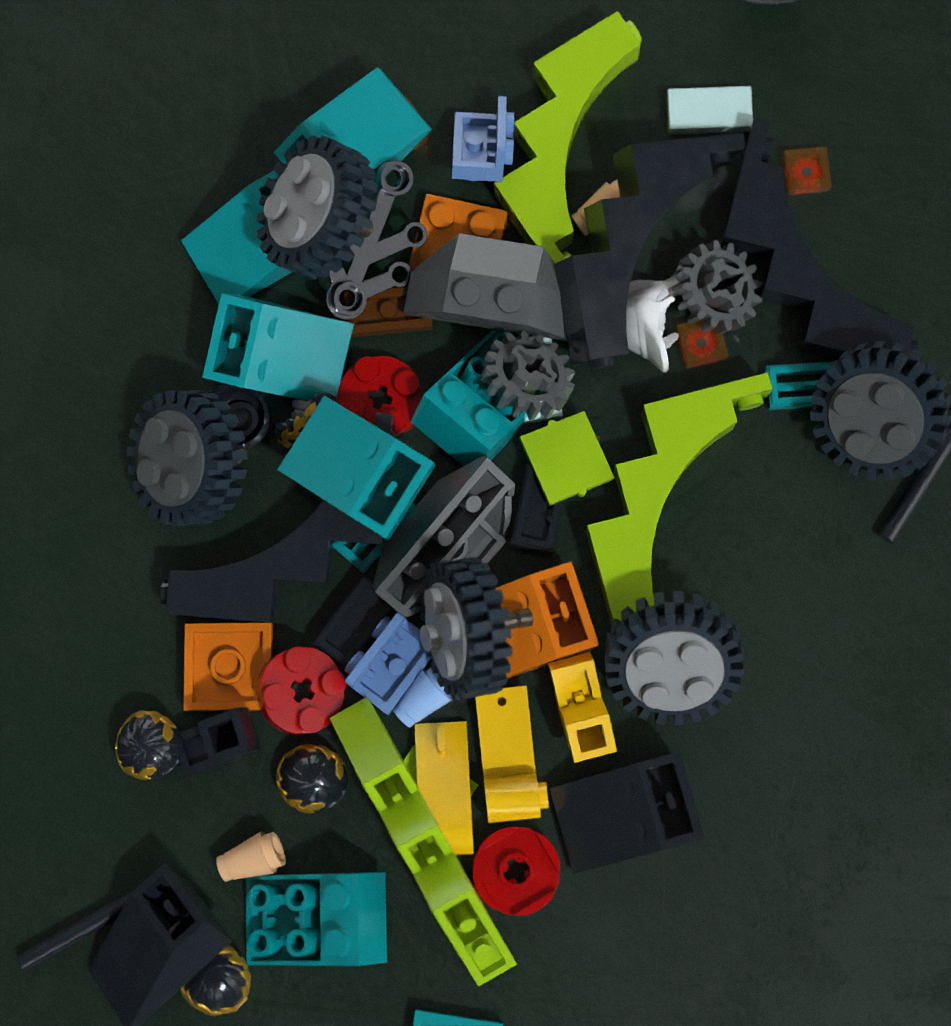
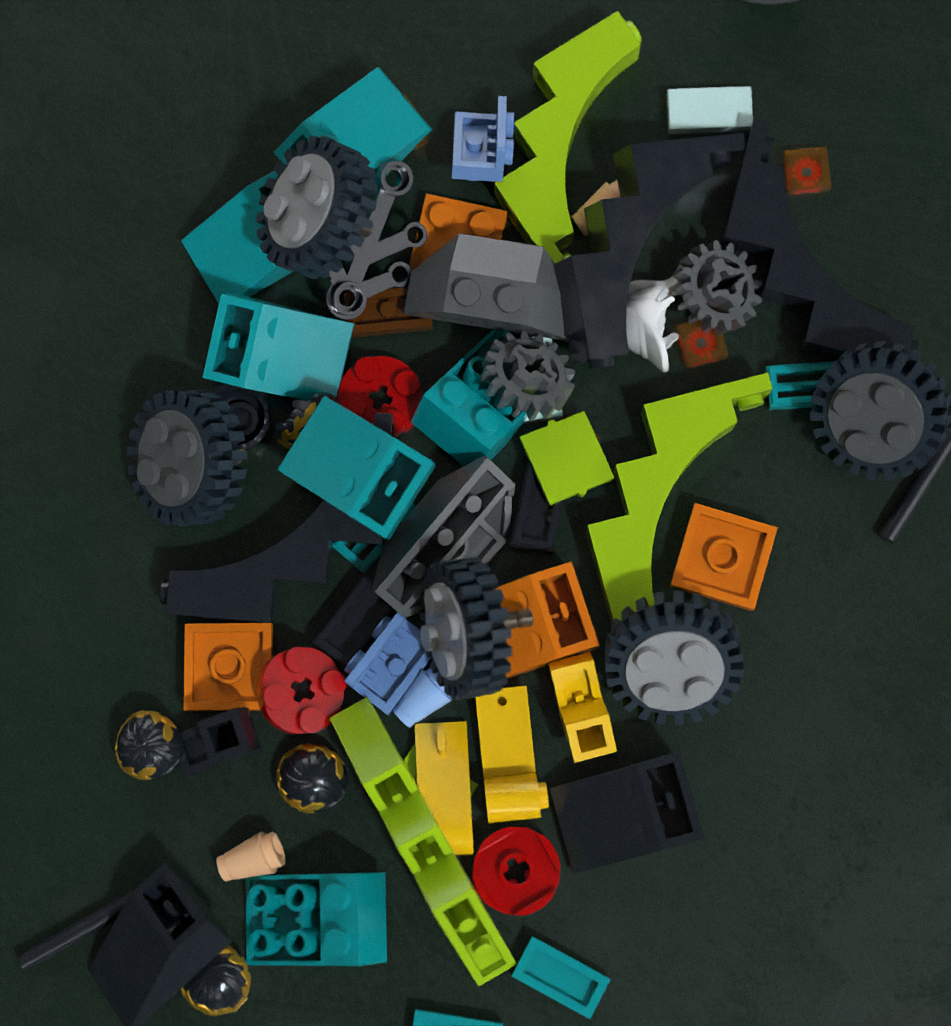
none -> teal tile [511,936,611,1019]
none -> orange plate [669,503,778,611]

